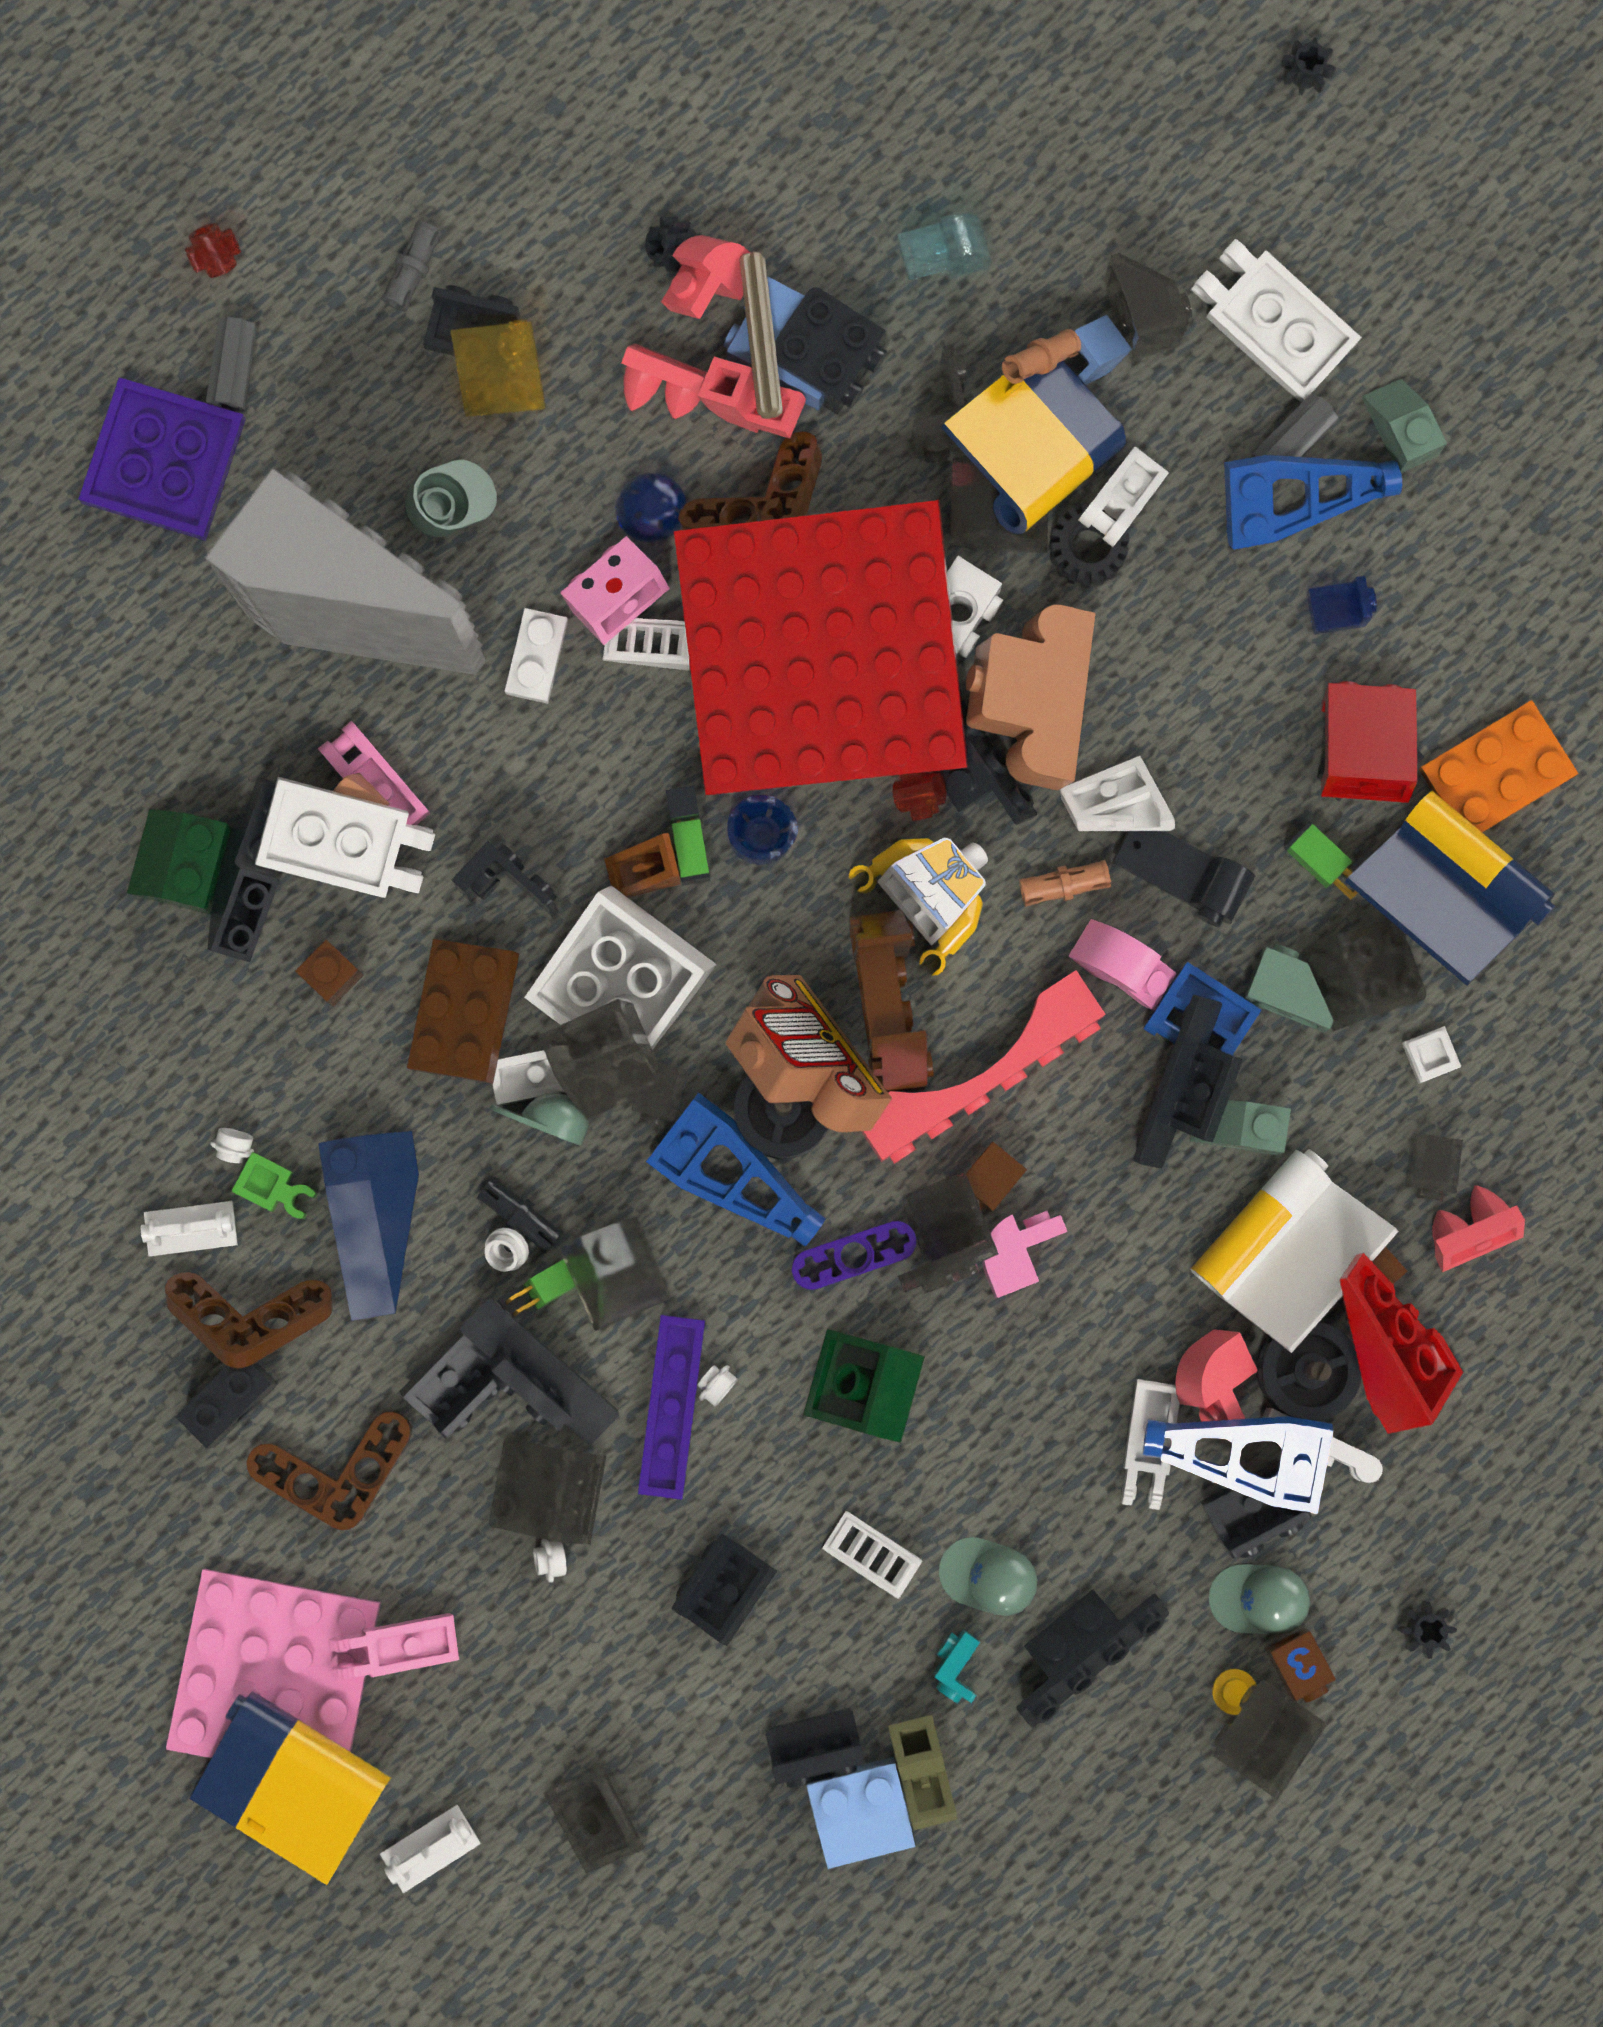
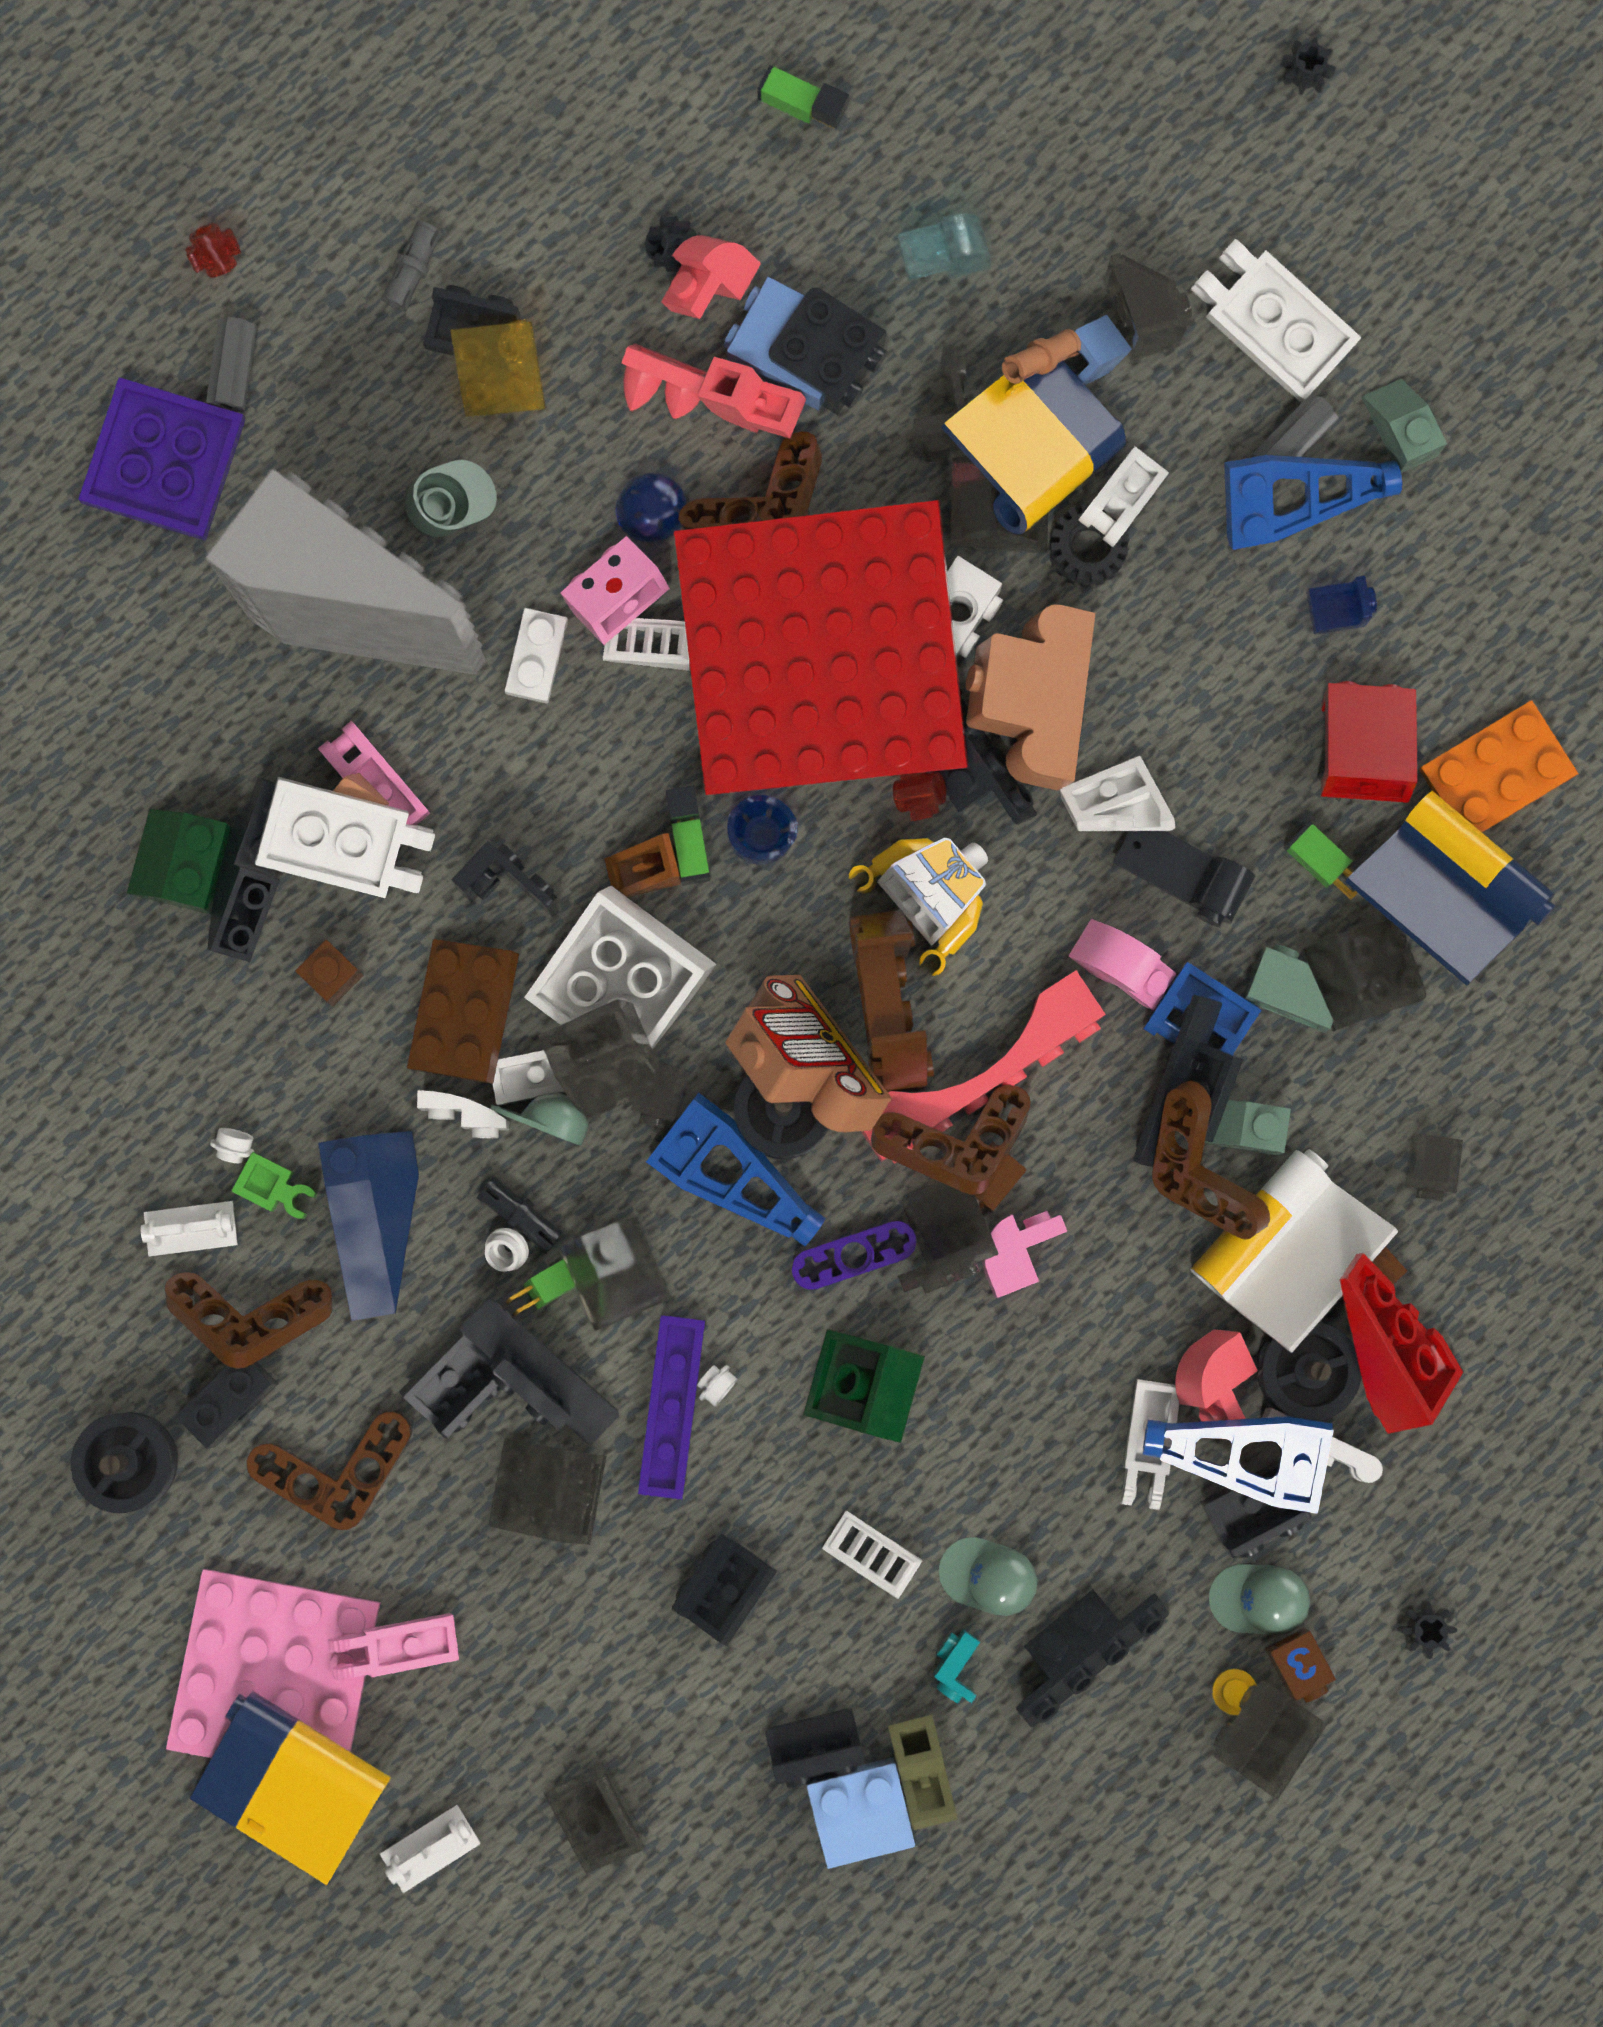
white plate [533,1538,566,1582] -> none
dark tan axle [739,252,783,419] -> none
nougat pin [1019,860,1111,907] -> none
white tile [1402,1026,1461,1084] -> none
coral tile [1432,1185,1525,1272] -> none
none -> black wheel [71,1412,178,1513]
none -> white slope [417,1090,509,1138]
none -> piece [757,65,849,129]
none -> reddish brown beam [871,1085,1031,1194]
none -> reddish brown beam [1152,1081,1270,1239]

